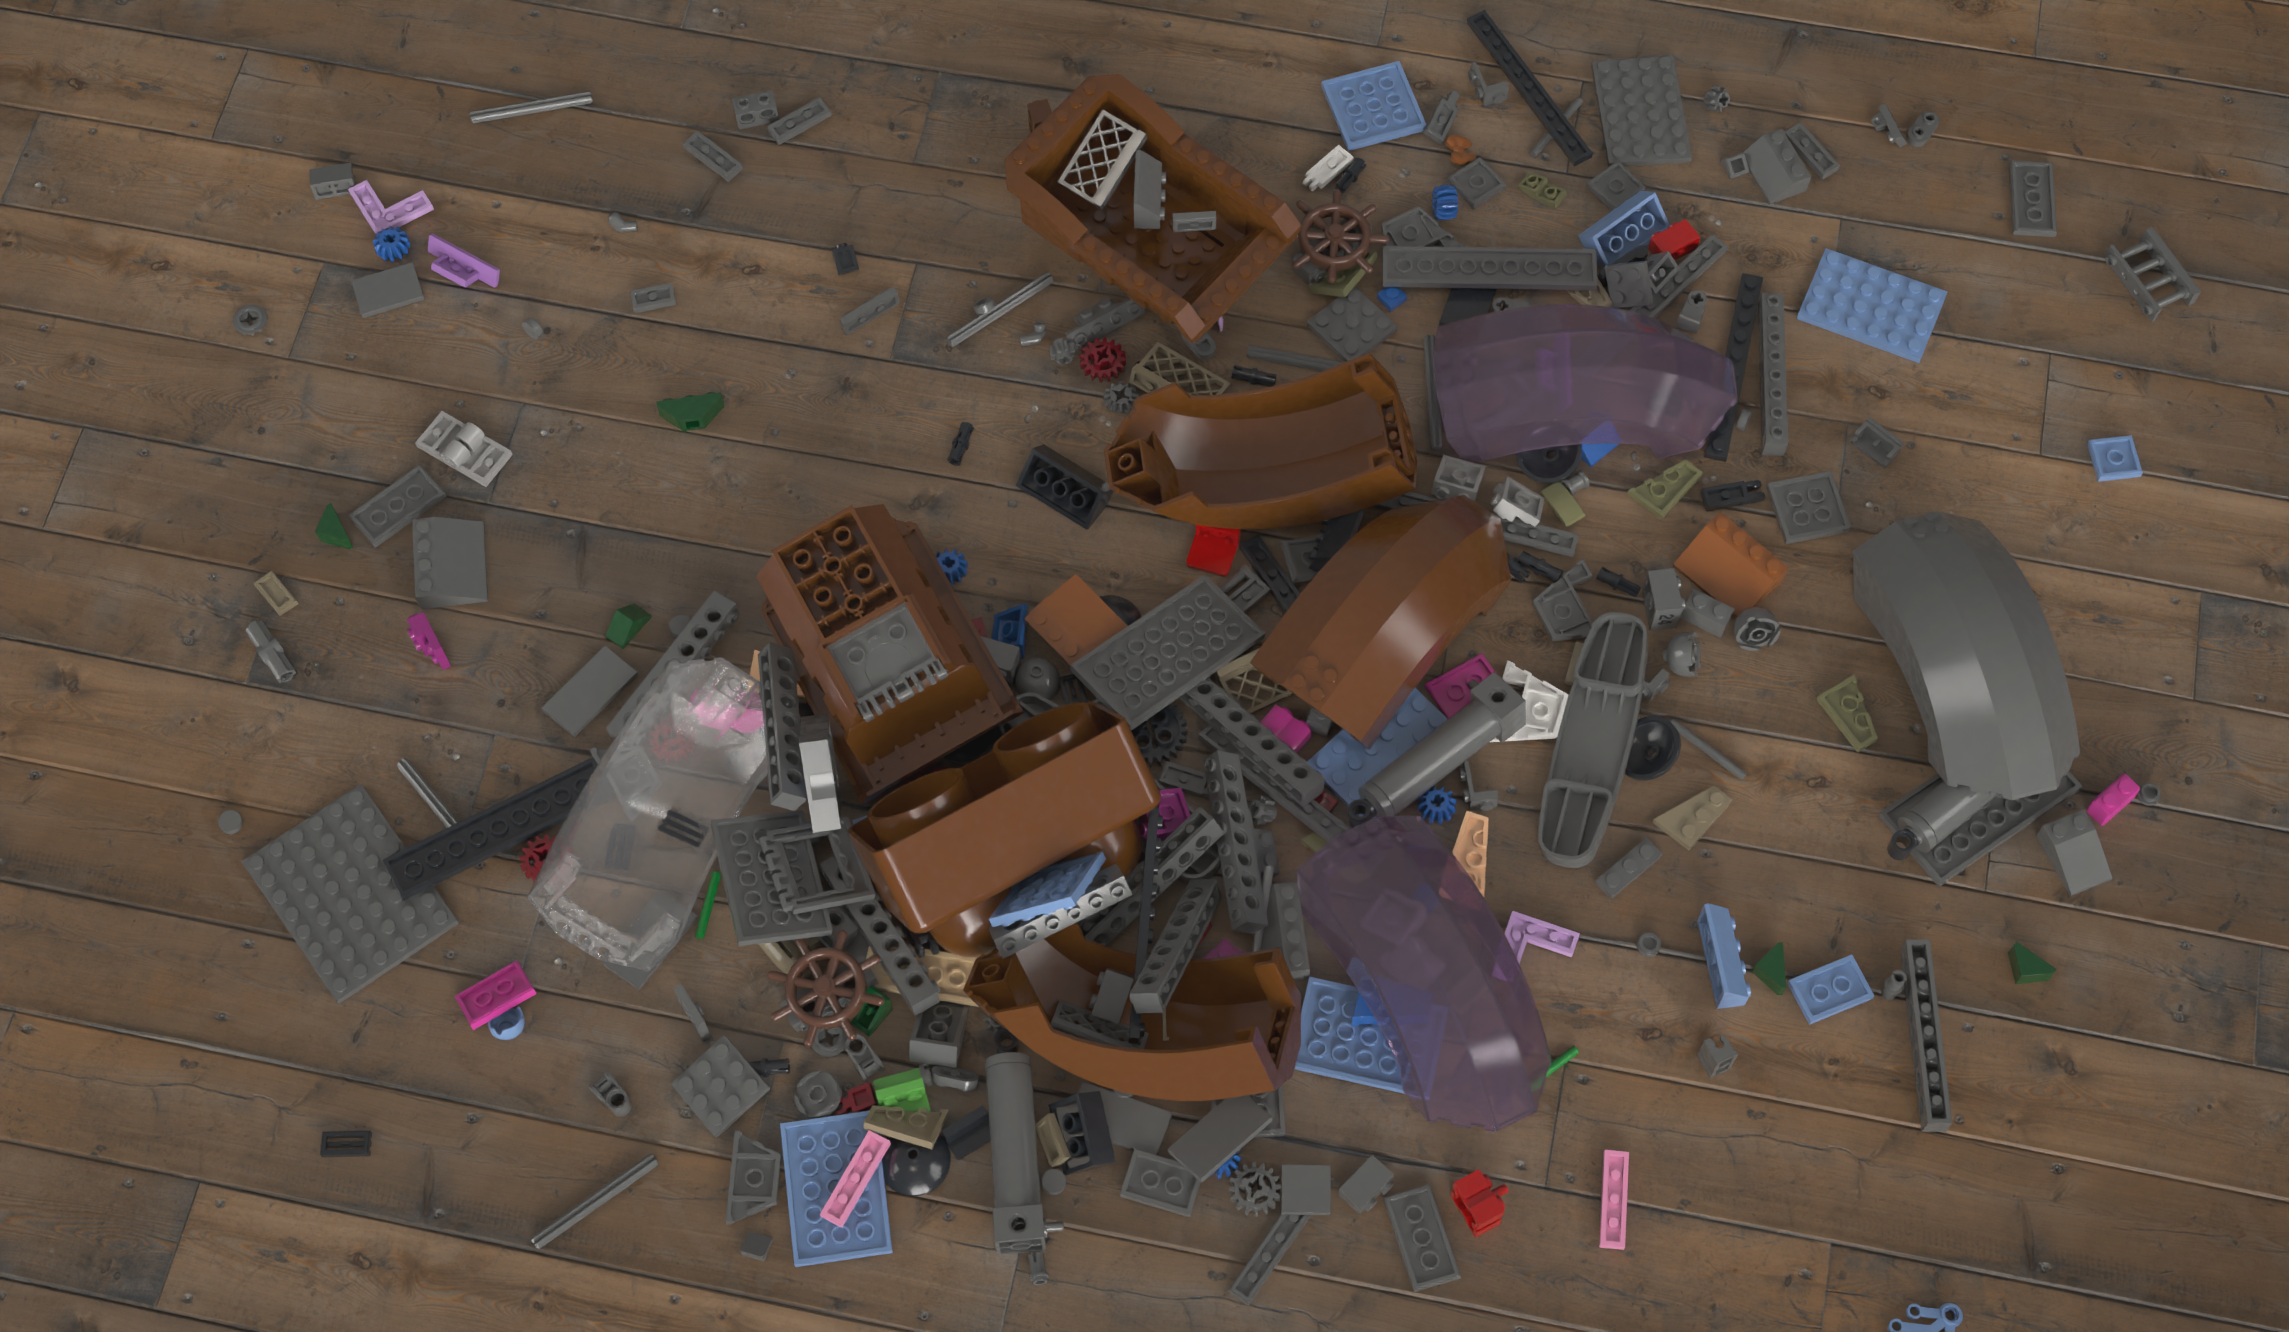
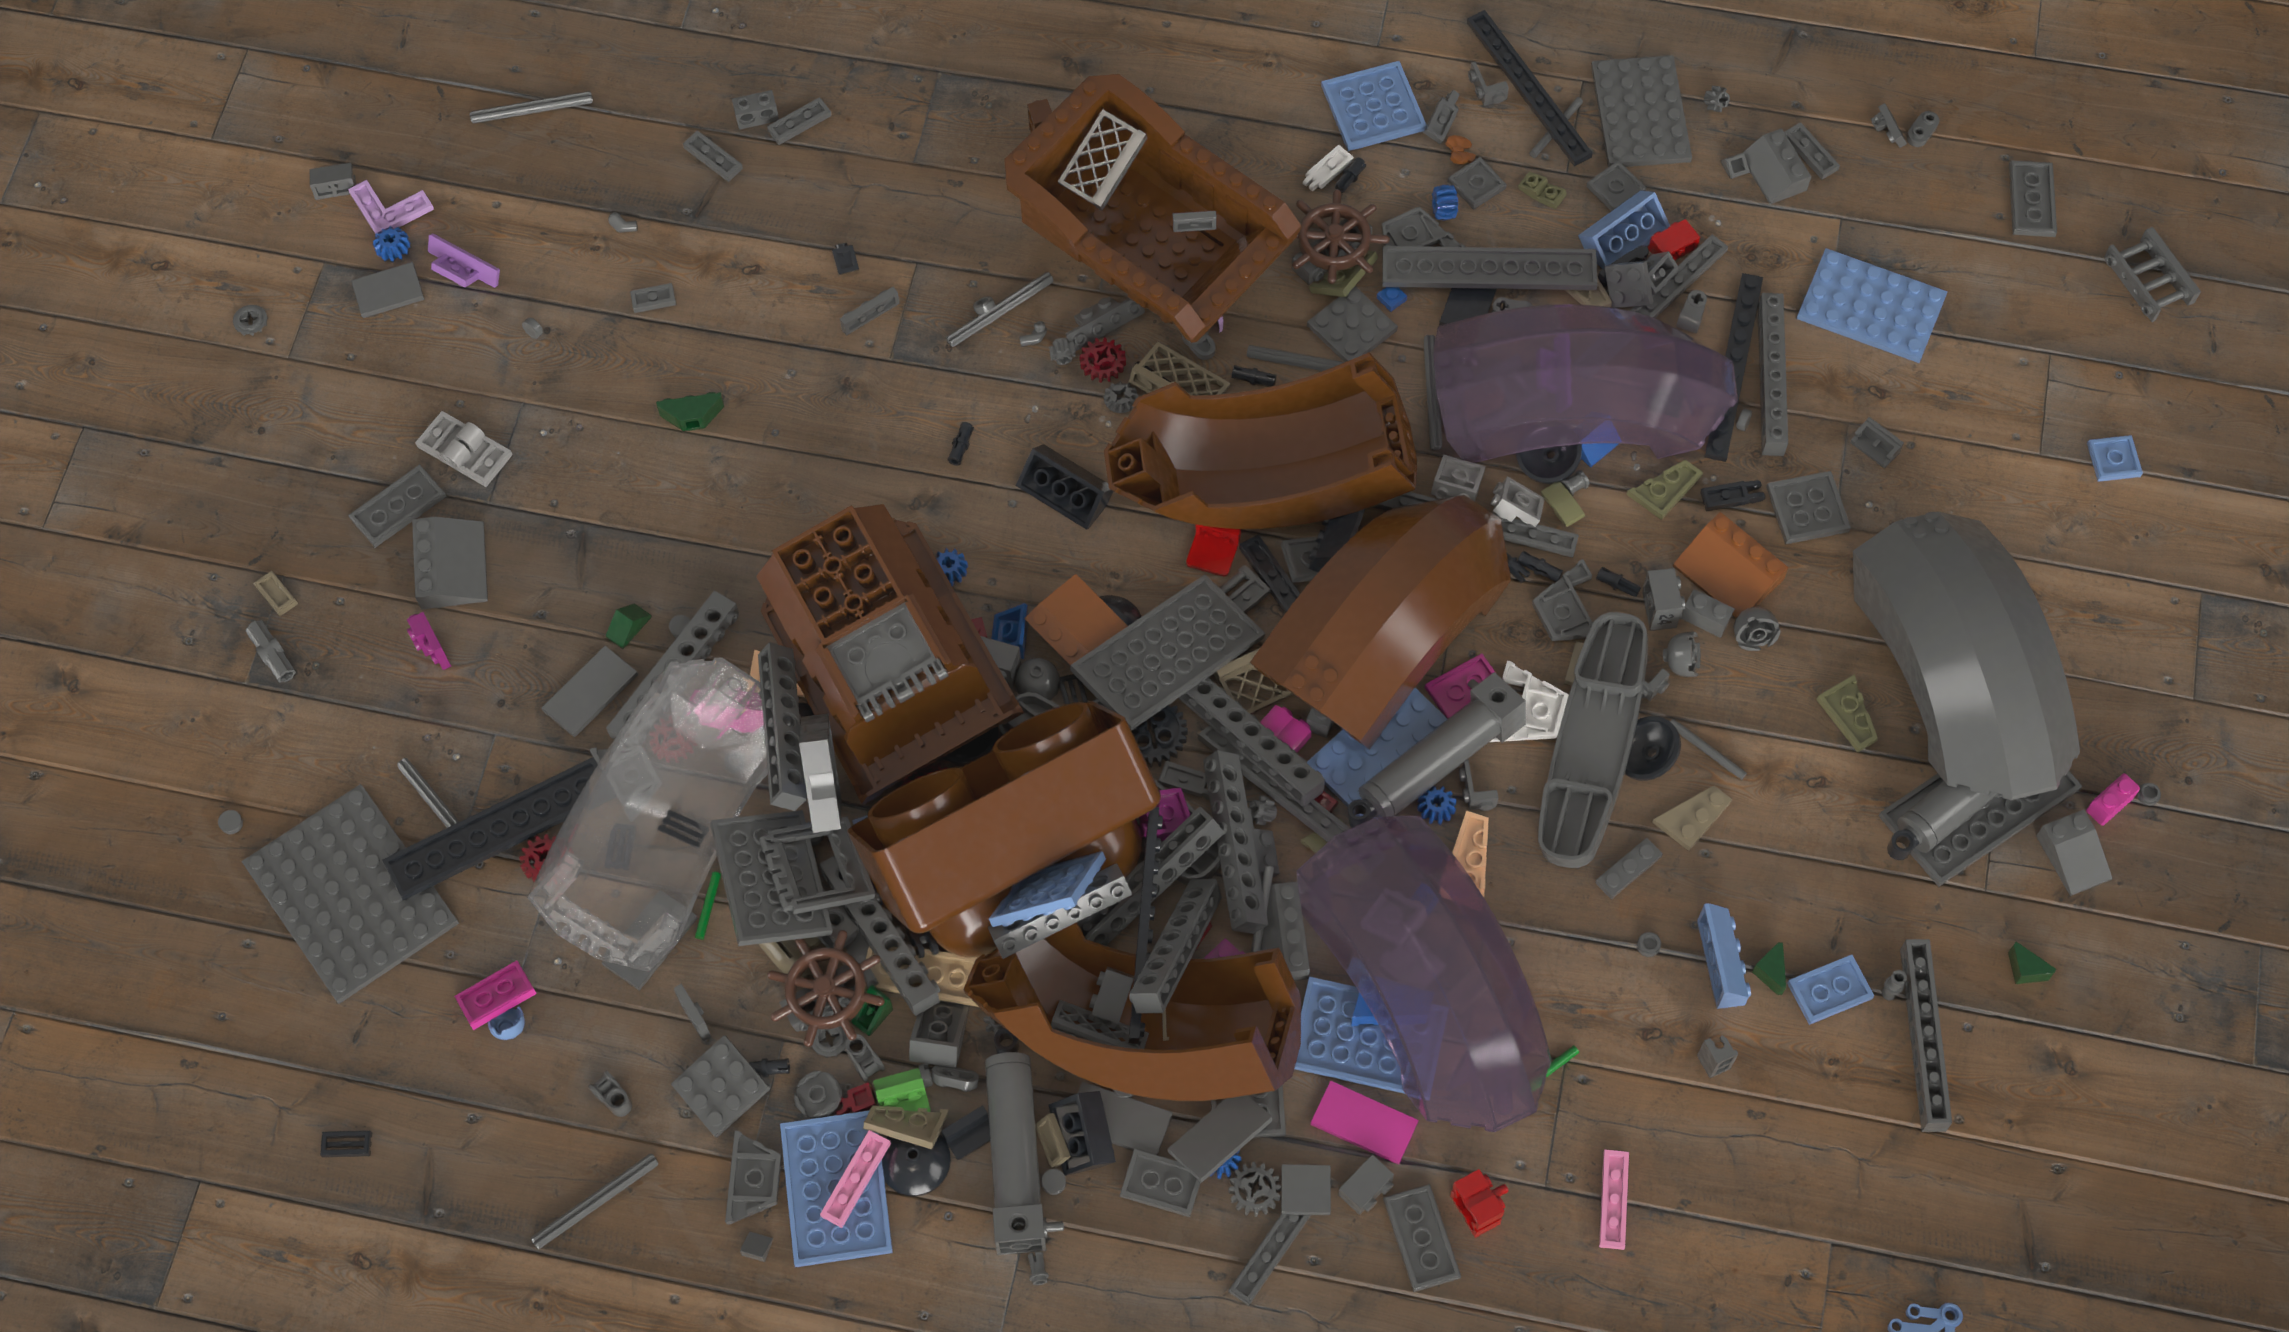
dark green slope [315,503,353,549] -> none
dark grey slope [1134,150,1166,229] -> none
lavender plate [1490,911,1580,984] -> none
none -> dark pink tile [1311,1080,1419,1165]

